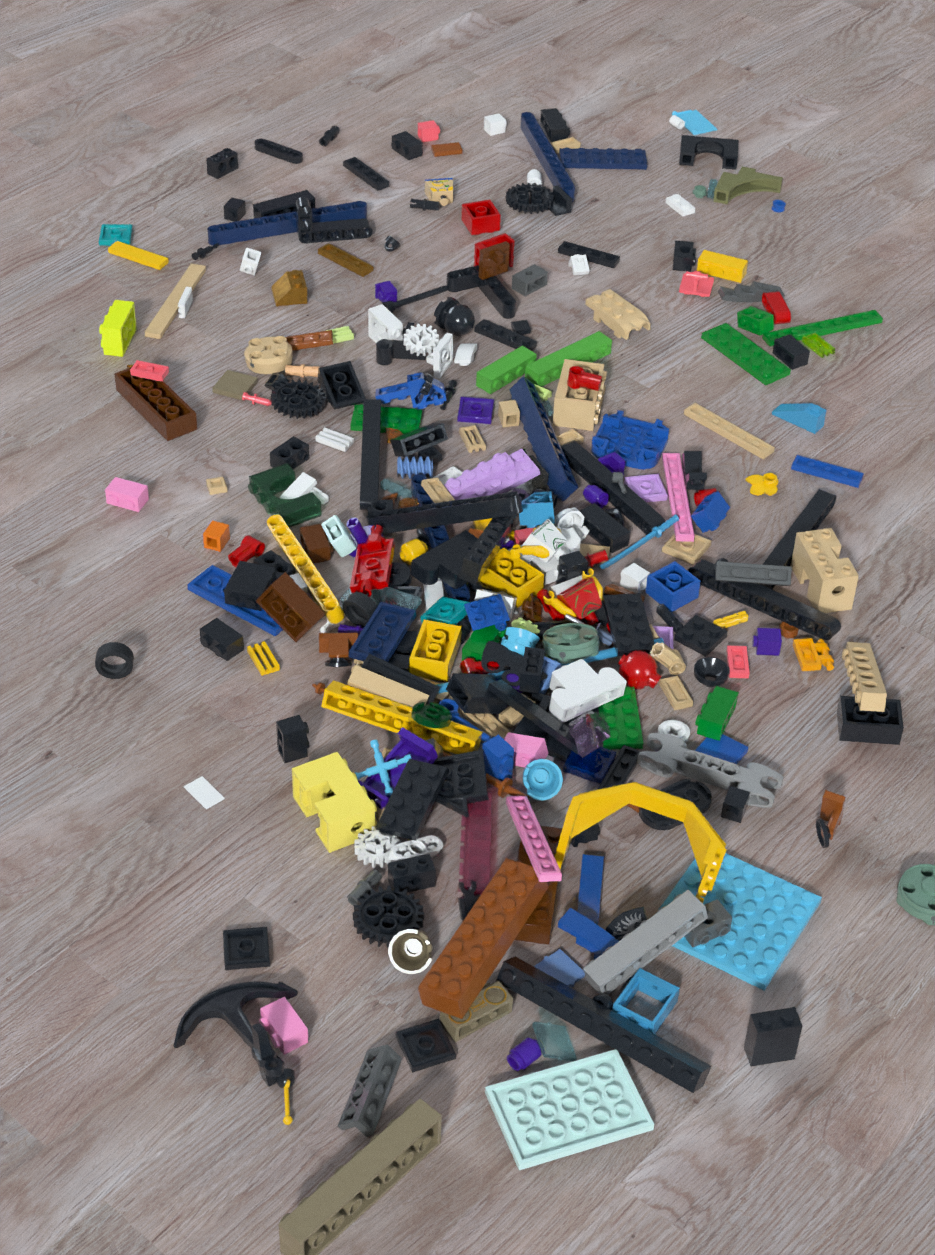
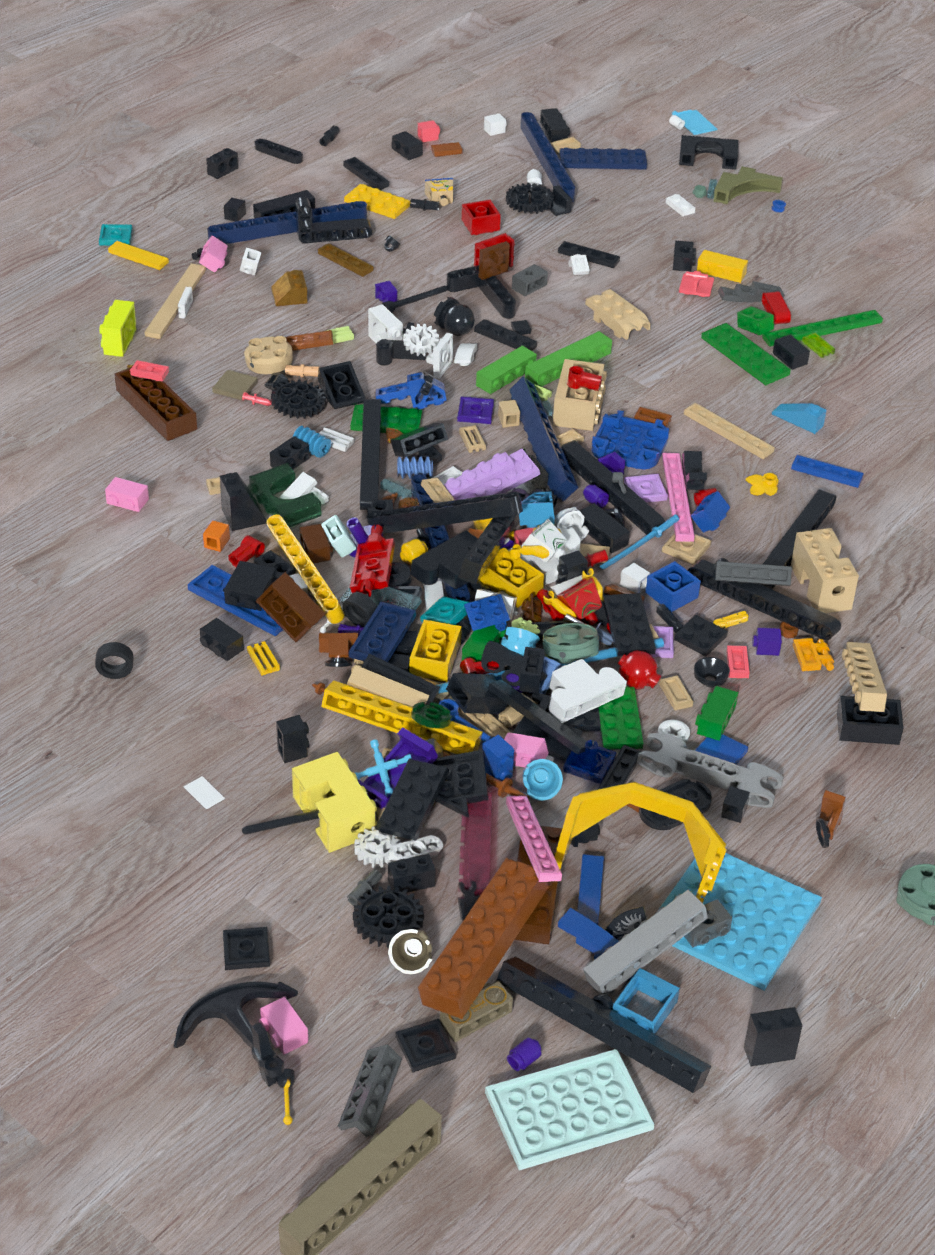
black piece [440,380,457,410] -> none
clear light blue piece [532,1021,577,1061] -> none
medium blue piece [534,949,585,987] -> none
clear purple arch [569,711,611,757] -> none
tan piece [650,642,686,675] -> none
none -> bright pink brick [199,236,228,273]
none -> black slope [220,472,267,531]
none -> black piece [242,810,320,835]
none -> dark azure piece [293,425,332,458]
none -> yellow plate [344,184,410,219]
none -> dark orange tile [634,407,672,427]

